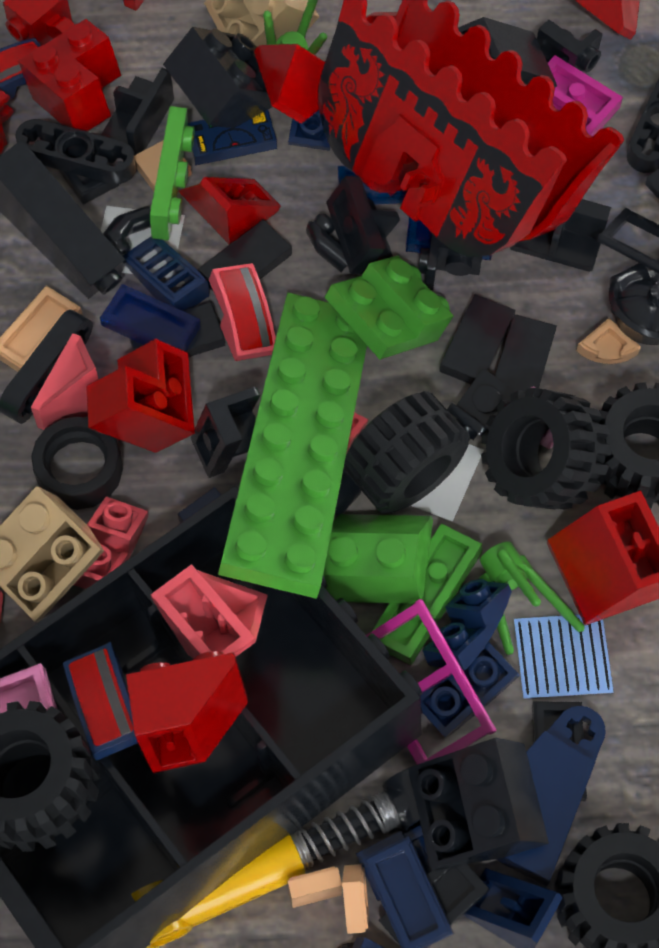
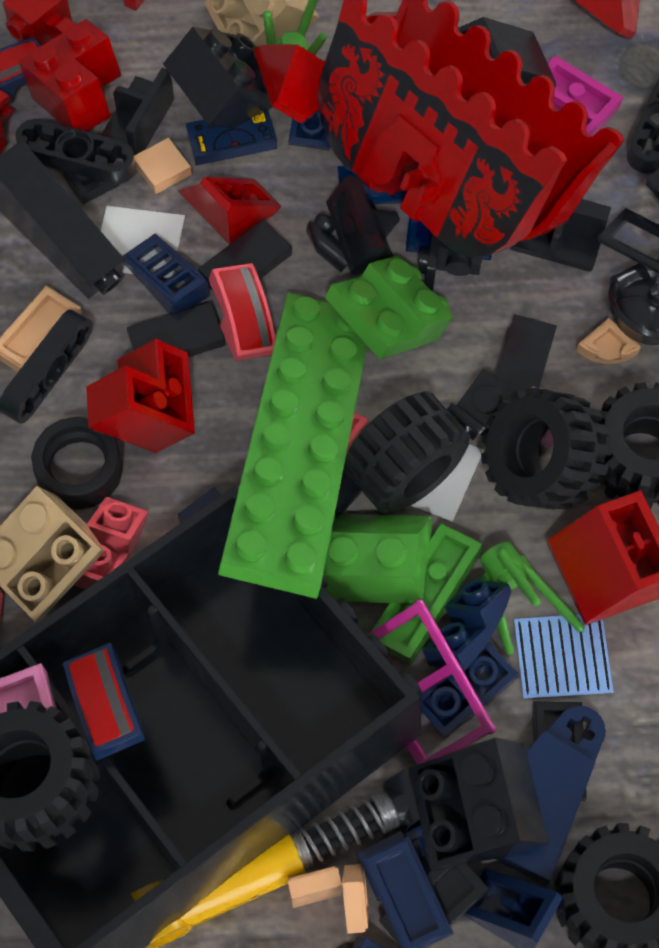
coral slope [31,333,99,430] -> none
clear blue tile [100,284,201,351] -> none
black arm [103,206,151,255] -> none
red slope [126,651,248,773] -> none
bright green plate [150,106,195,240] -> none
coral slope [150,564,268,659] -> none
black panel [190,387,260,478] -> none
black tile [439,294,516,384] -> none
black bracket [537,20,603,73] -> none

